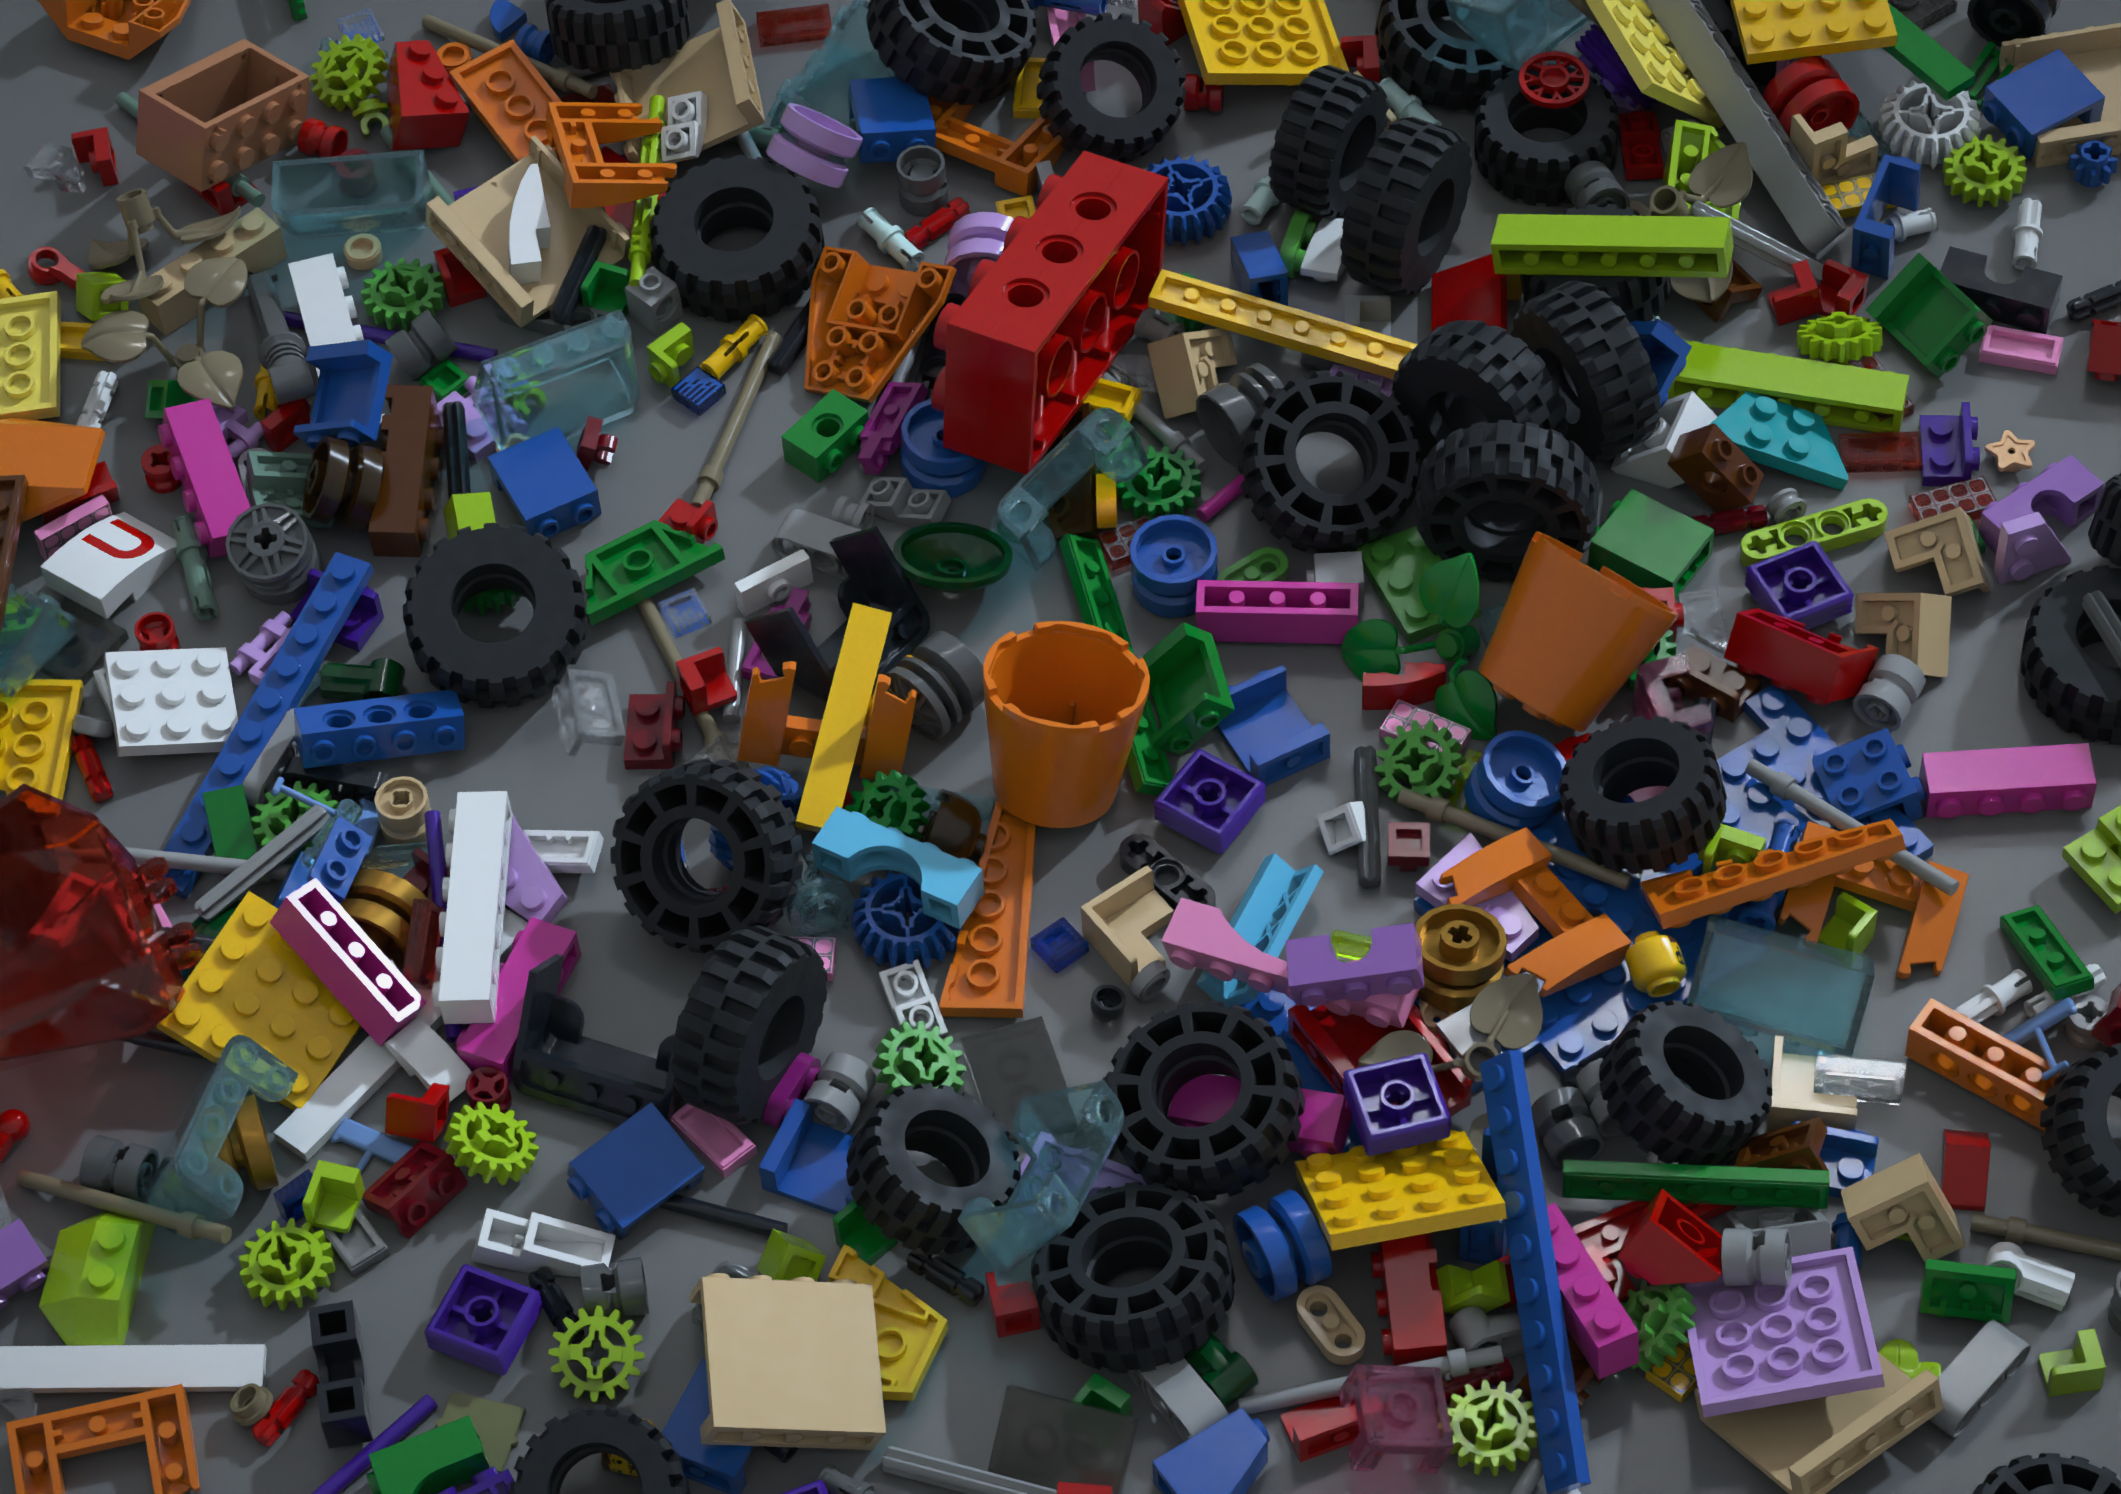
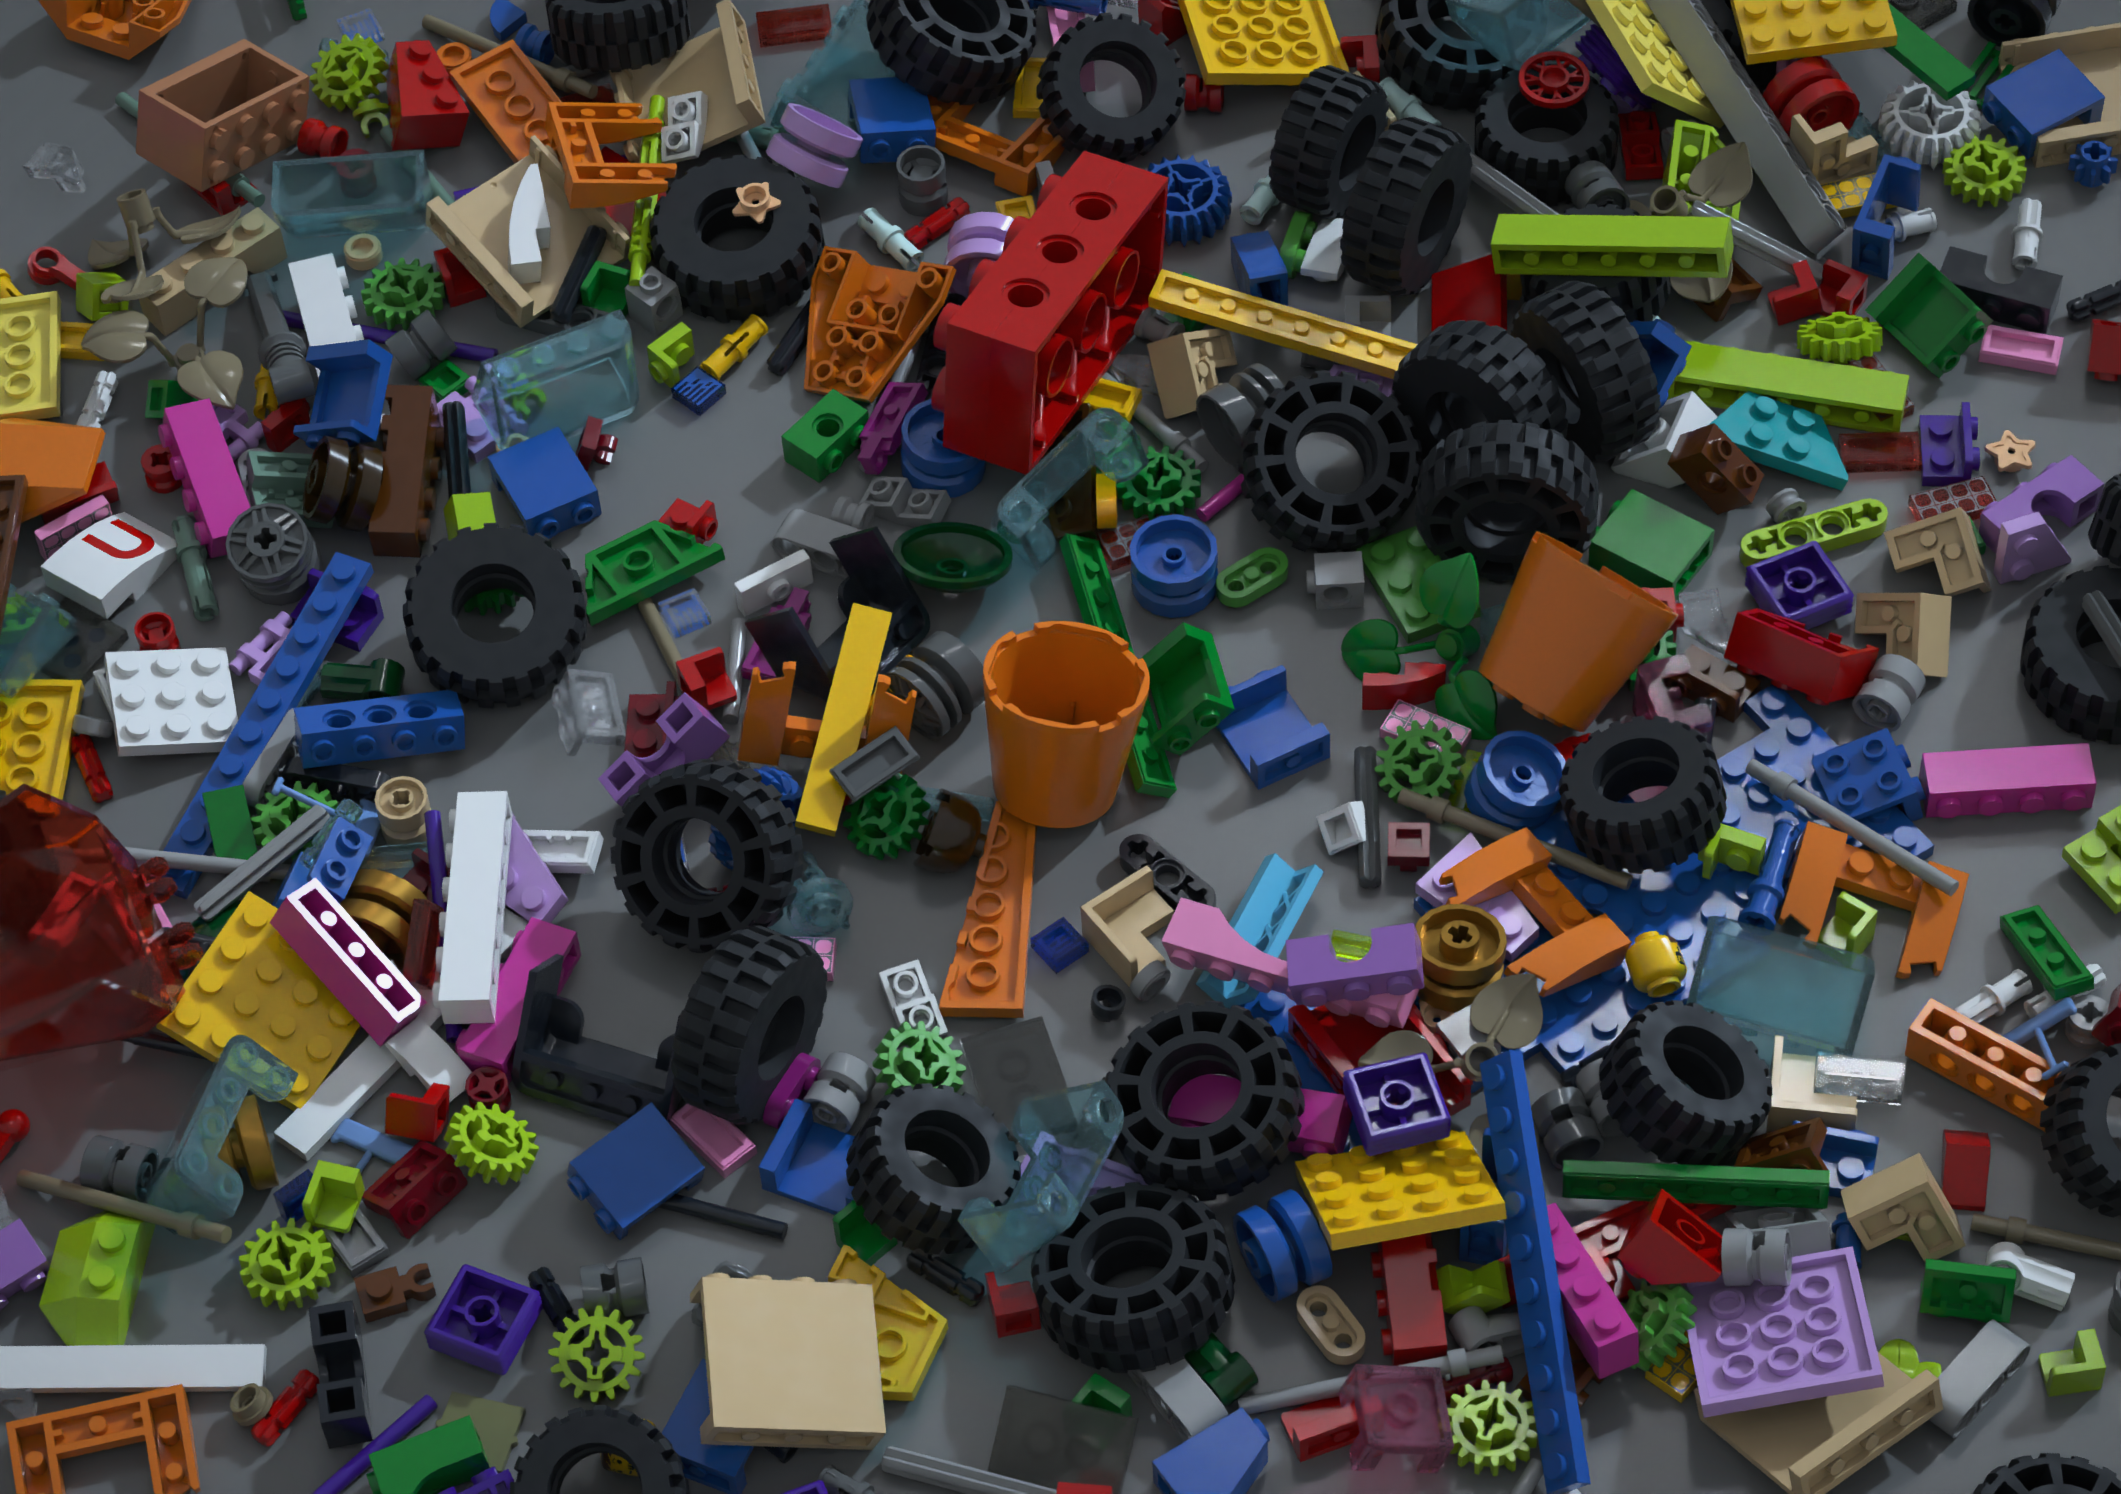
red bracket [71,127,119,187] -> none
white slope [471,1208,616,1277] -> none
dark tan bar [691,331,781,508] -> none
lime panel [757,1229,827,1282] -> none
medium azure arch [812,807,985,929] -> none
blue gear [851,870,963,970] -> none
dark purple brick [1154,749,1266,854] -> none
dark pink brick [1195,580,1359,644] -> none
orange wing [1640,819,1906,929] -> none
dark red axle [1692,505,1768,535] -> none
none -> reddish brown plate [354,1263,436,1323]
none -> medium lavender arch [598,692,730,806]
none -> light nougat plate [732,182,781,224]
none -> dark grey tile [829,726,920,803]
none -> light grey axle [1470,152,1559,215]

